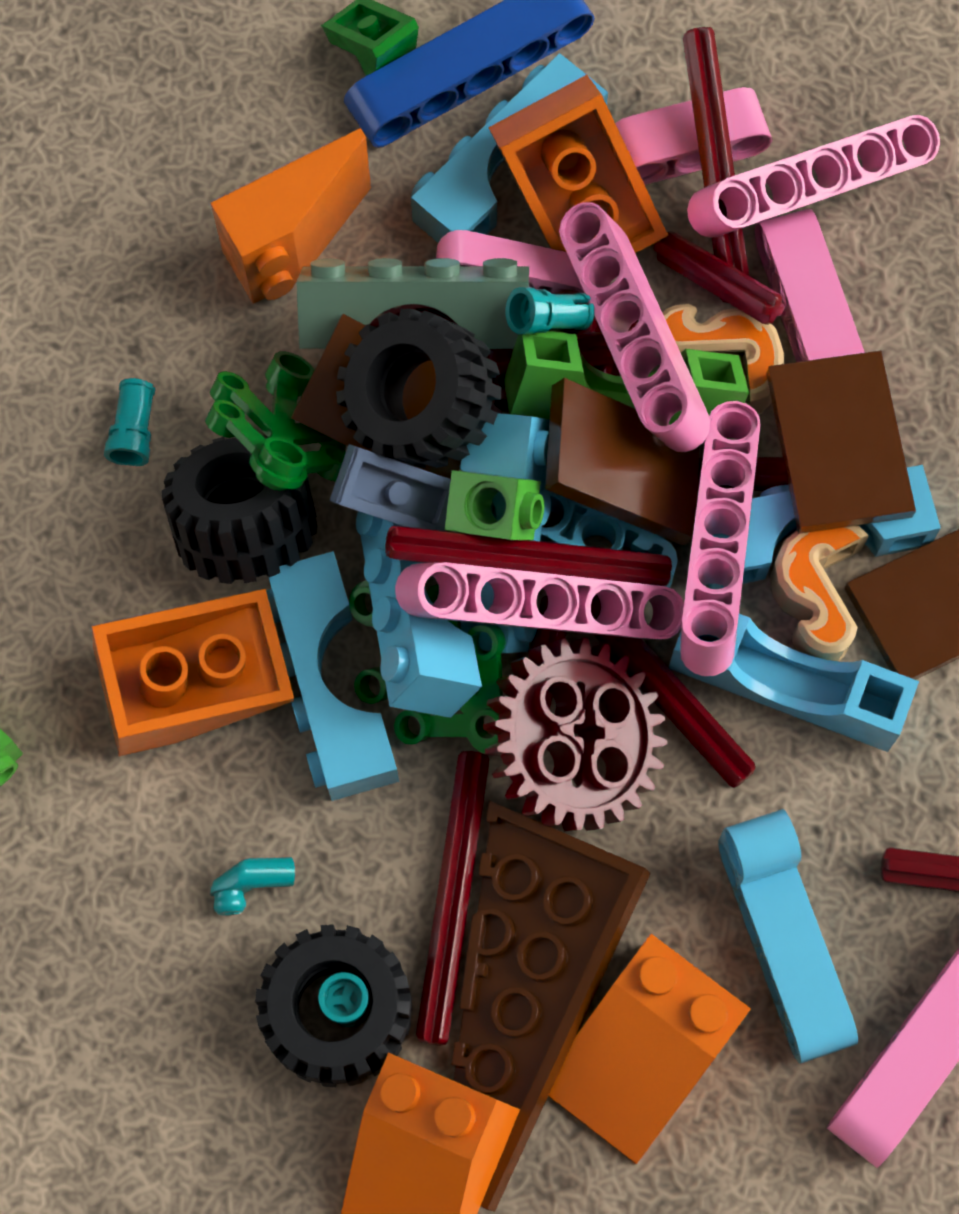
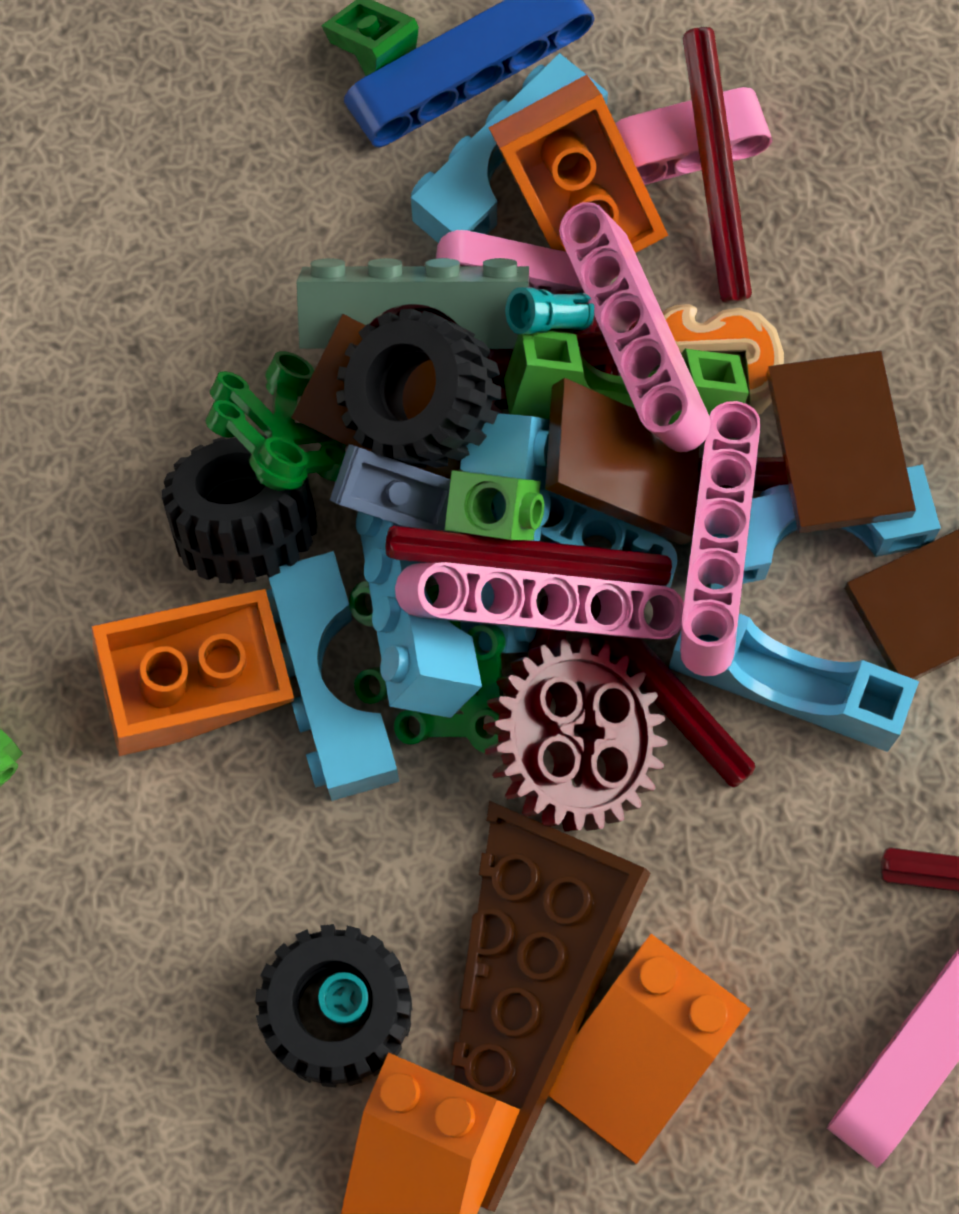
teal pin [104,378,156,466] -> none
teal arm [210,857,295,916] -> none
orange slope [211,128,371,304] -> none
dark red axle [416,751,490,1046] -> none
dark red axle [653,231,785,325] -> none
bright pink beam [687,115,940,238] -> none
medium azure beam [718,809,858,1064] -> none
bright pink beam [754,208,865,362] -> none
tan animal [770,525,869,662] -> none

